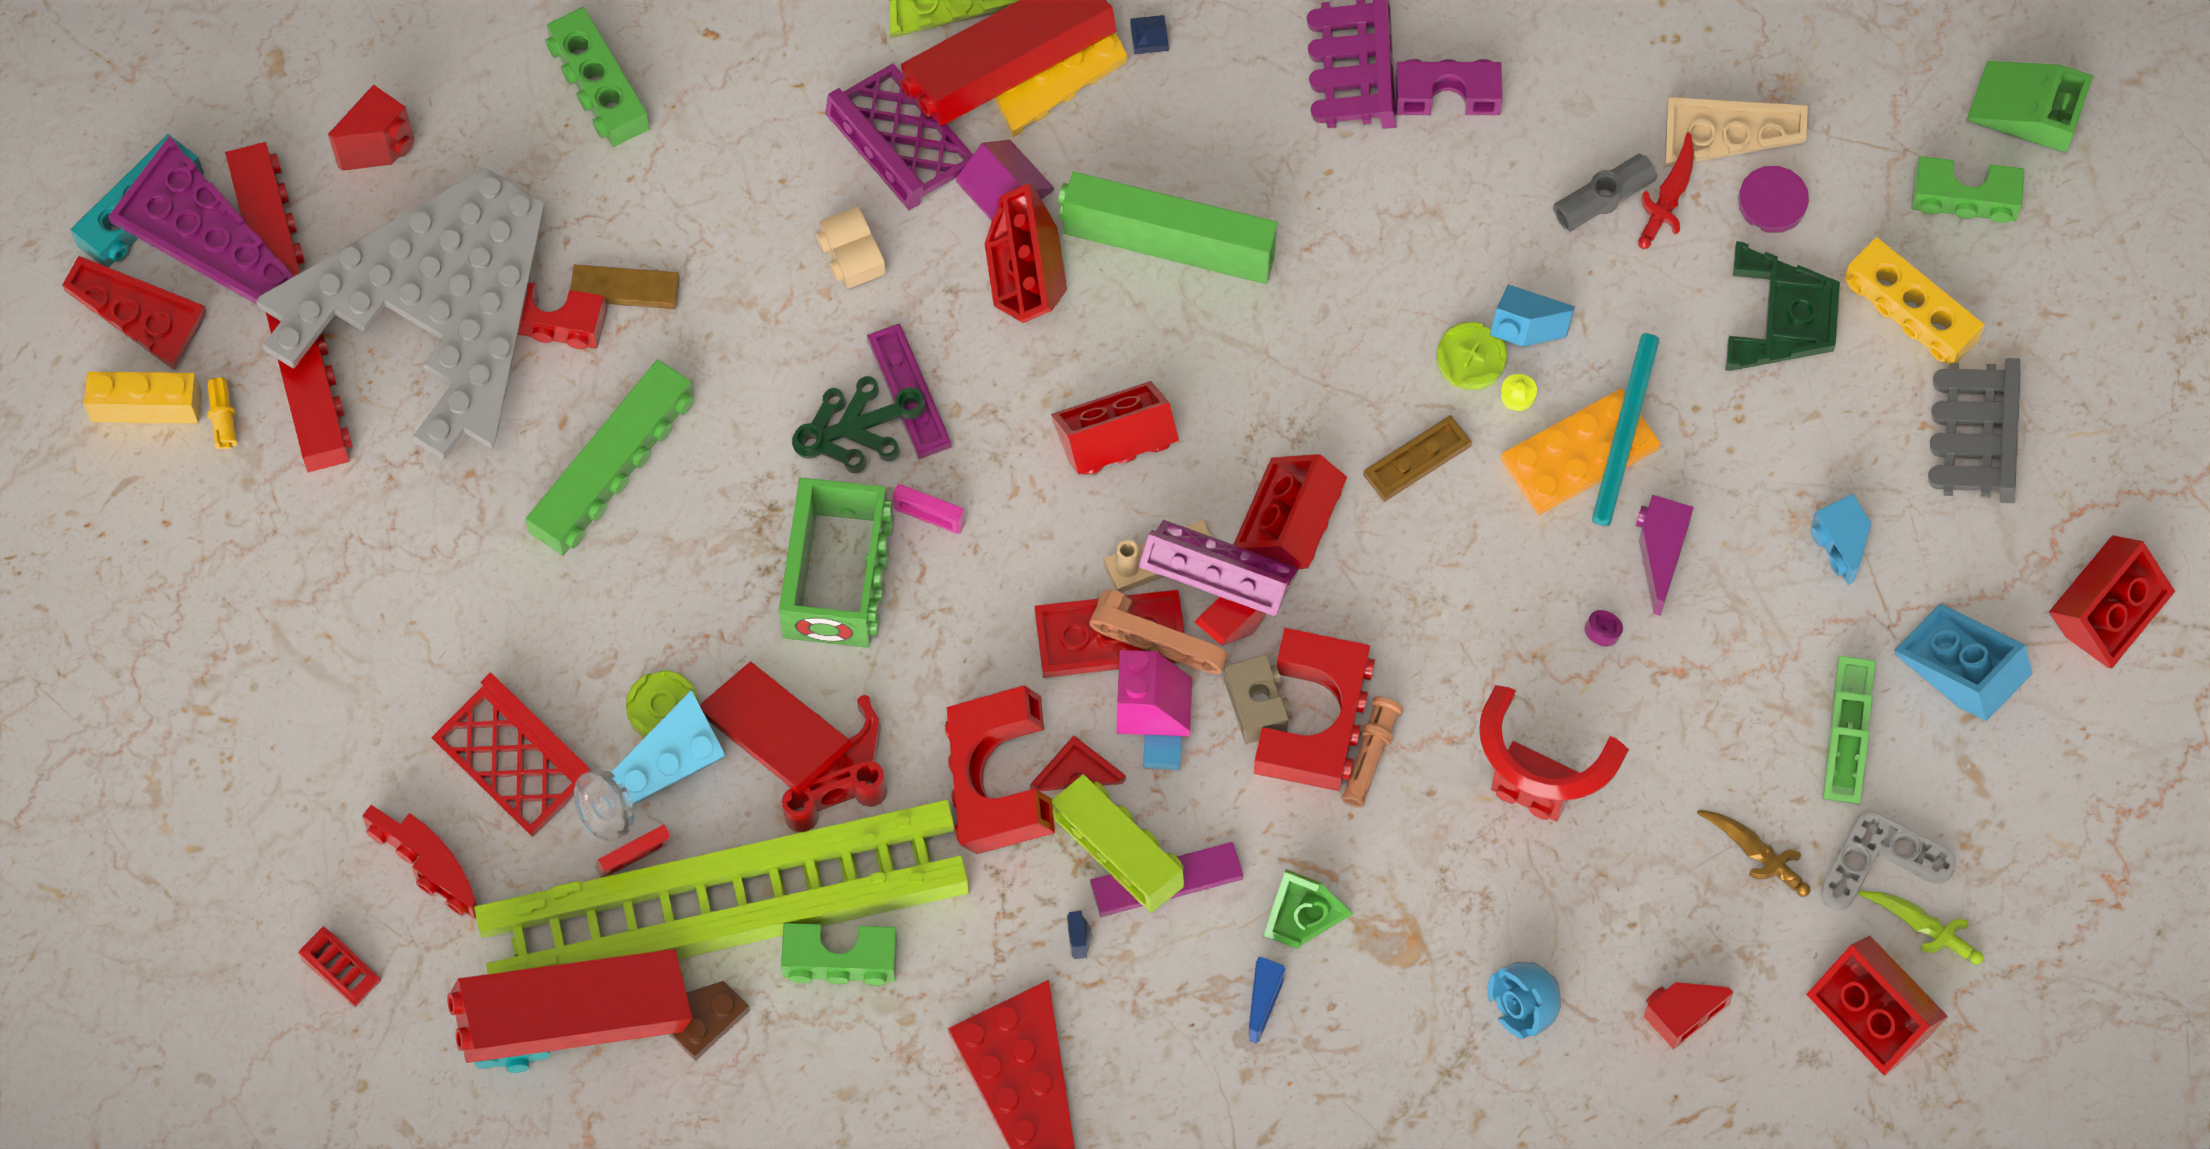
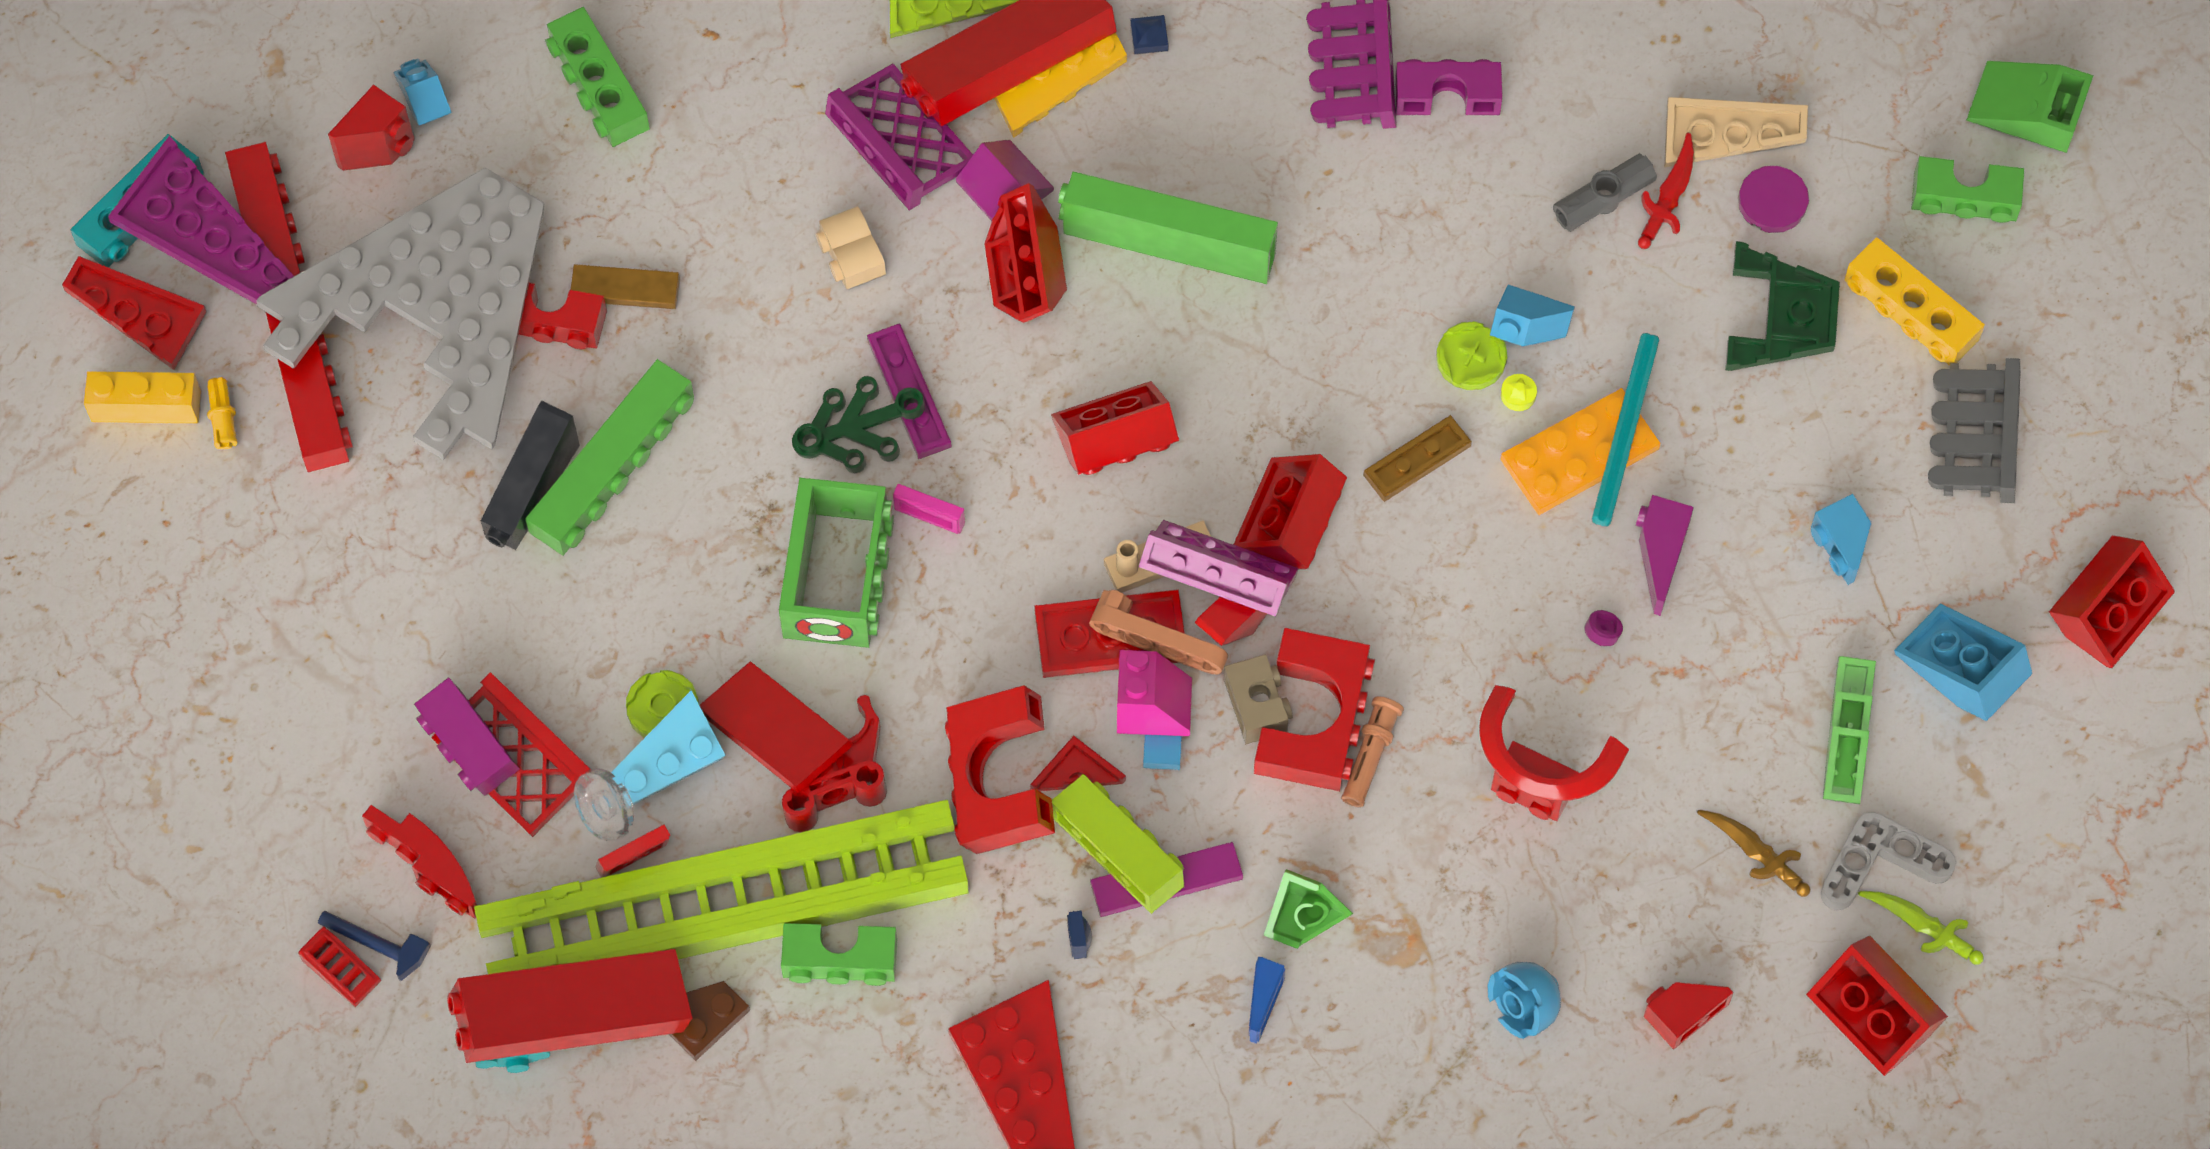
none -> dark blue piece [318,910,431,981]
none -> dark azure slope [393,59,452,126]
none -> magenta brick [414,677,520,796]
none -> black slope [480,400,580,550]

